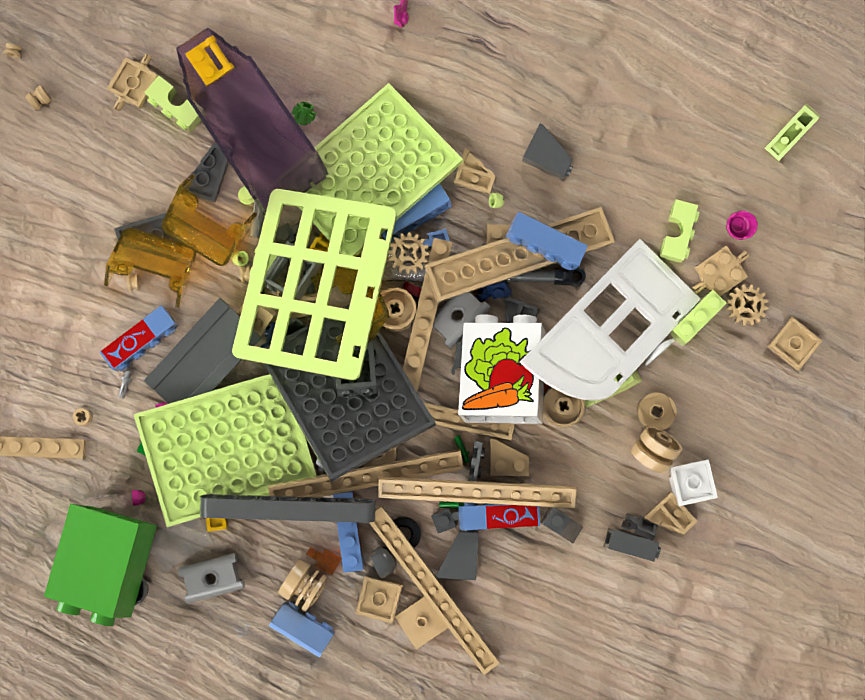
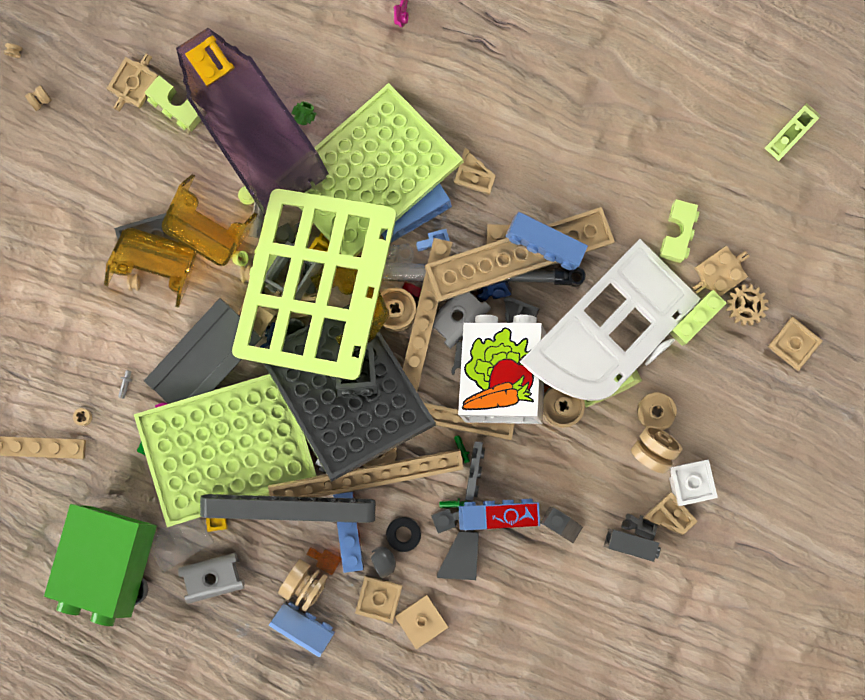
brick [100,305,179,372] -> none
dark pink hinge [132,490,146,506] -> none
dark grey wing [178,143,233,203] -> none
tan plate [370,506,500,675] -> none
tan plate [378,477,576,508] -> none
tan gear [388,232,430,275] -> none
yellowish green hinge [489,193,505,208] -> none
tan wing [490,438,529,476] -> none
dark grey slope [522,123,573,181] -> none
dark pink hair [726,211,758,240] -> none

